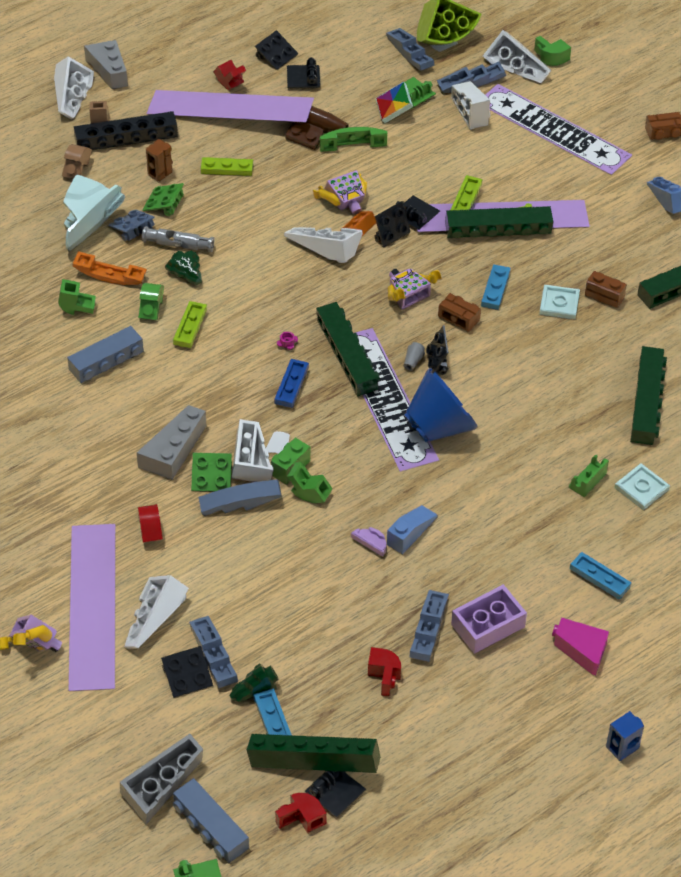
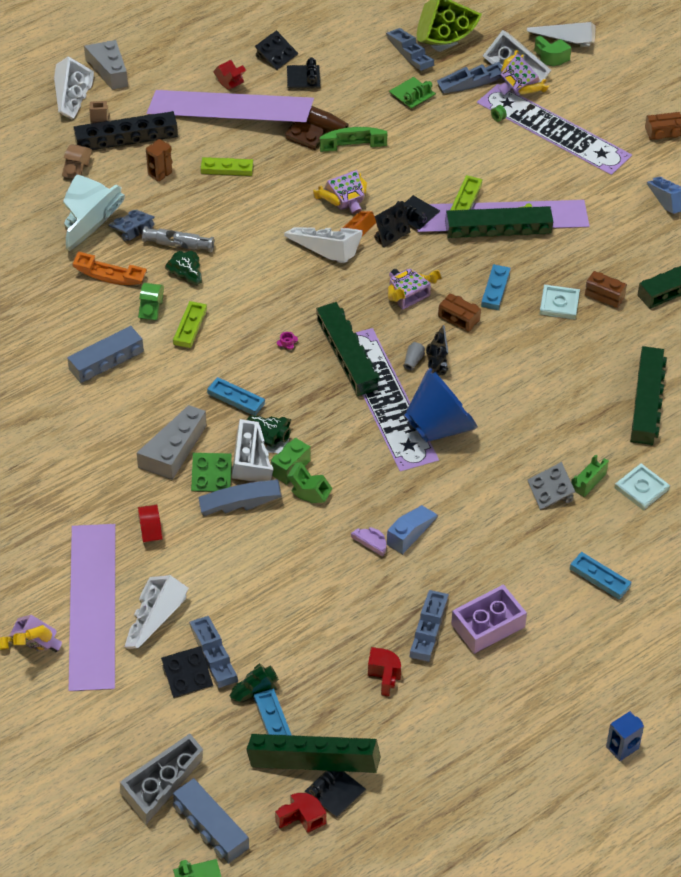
bright green brick [58,279,96,315] -> none
bright green hinge [142,183,184,216] -> none
blue plate [274,359,309,408] -> none
tile [376,82,413,123] -> none
white wedge [451,81,490,130] -> none
dark pink slope [552,617,609,676] -> none
none -> dark azure plate [207,377,265,416]
none -> dark green rock [247,416,291,448]
none -> bright green bush [491,105,507,122]
none -> torso [498,50,550,95]
none -> white wedge [527,22,596,47]
none -> light grey hinge [528,462,575,510]

